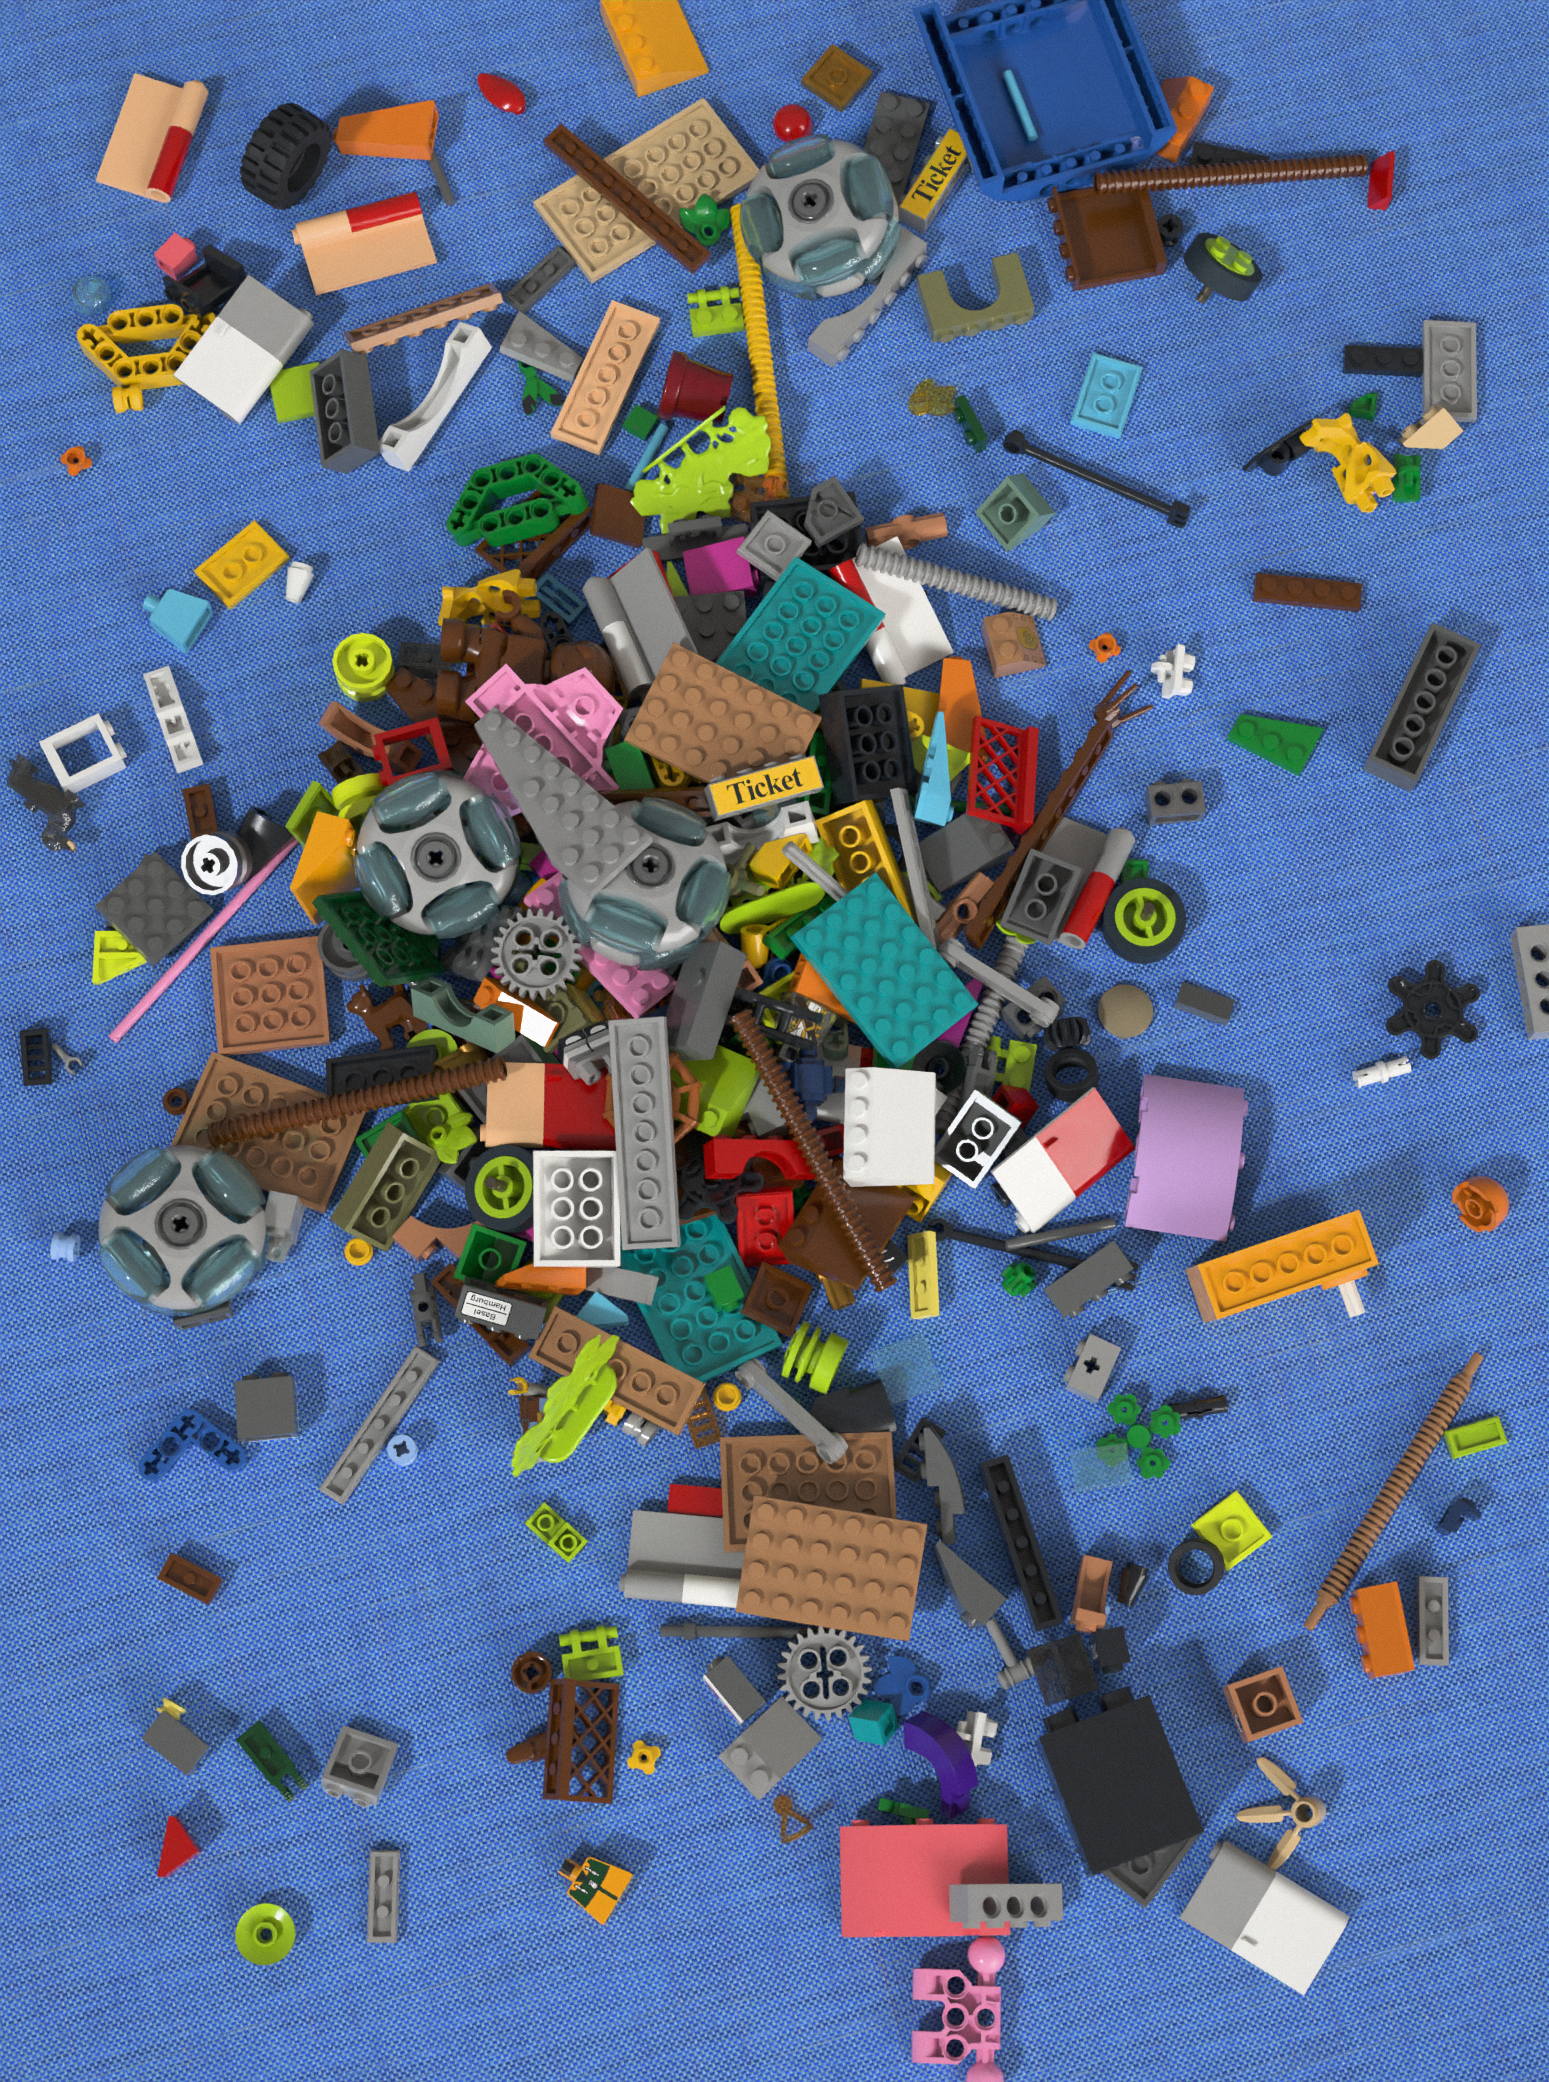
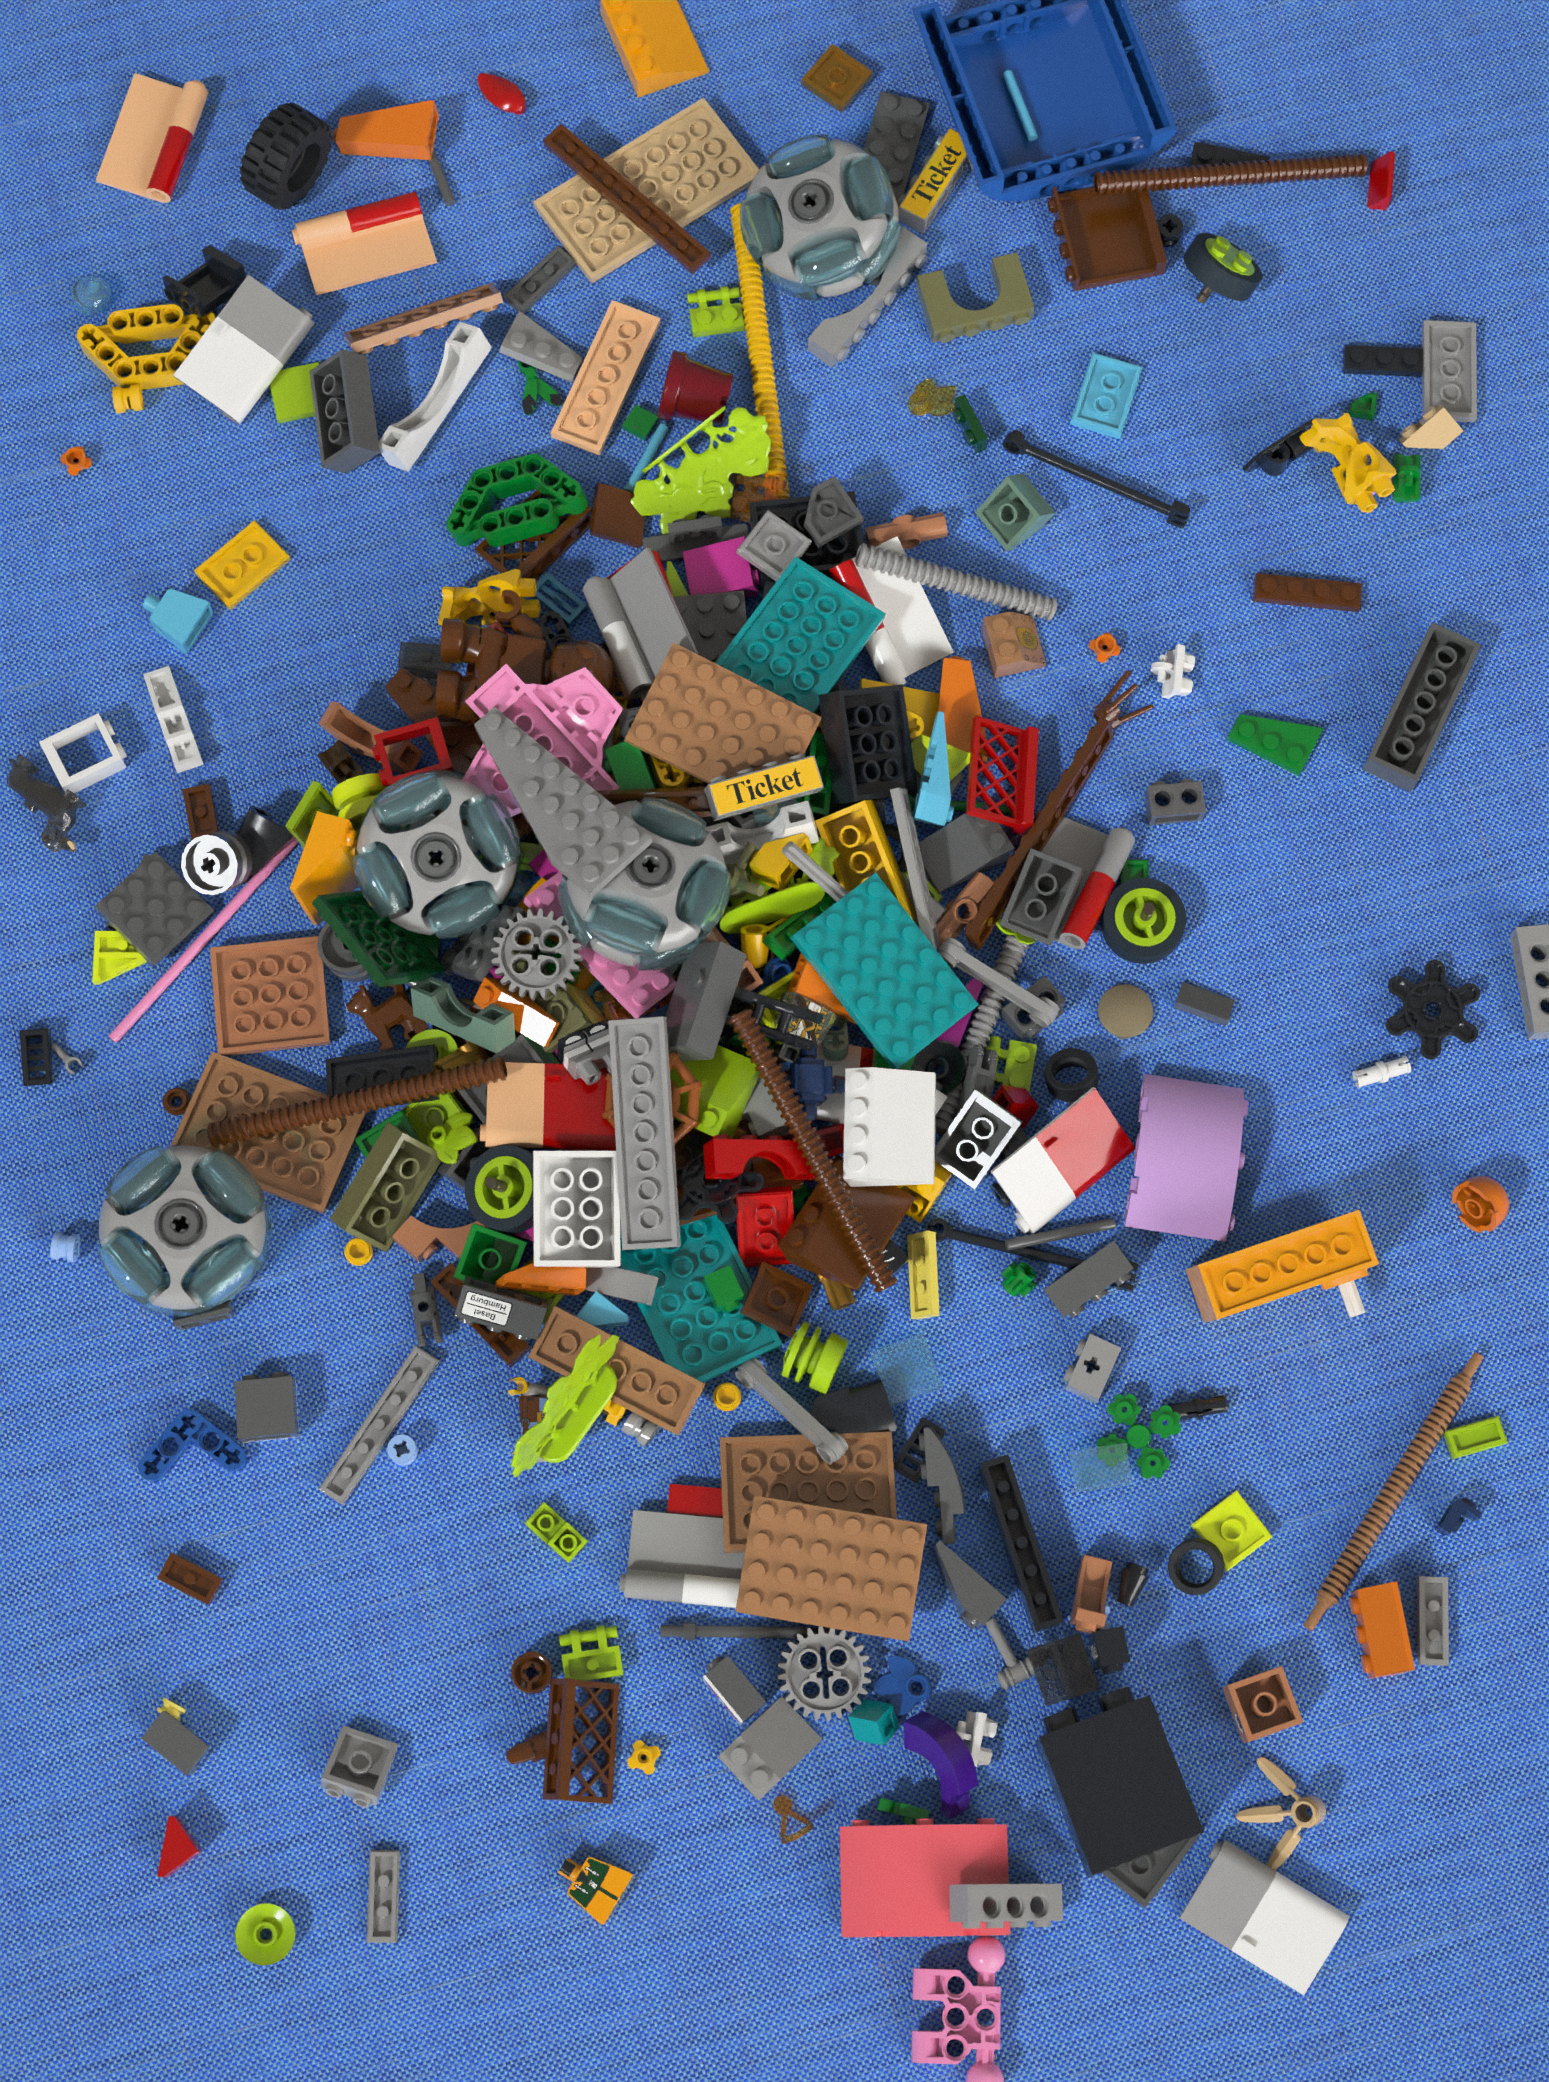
coral brick [154,233,198,281] -> none
dark green hinge [236,1721,309,1803] -> none
light grey hinge [265,1190,305,1263] -> none
white cone [285,562,314,604] -> none
neon yellow wheel [332,633,396,702] -> none
green plate [679,193,730,246] -> none
clear orange slope [686,1386,721,1450] -> none
red hair [772,104,813,144] -> none
black gear [1043,1017,1091,1052] -> none
orange slope [1155,76,1214,163] -> none

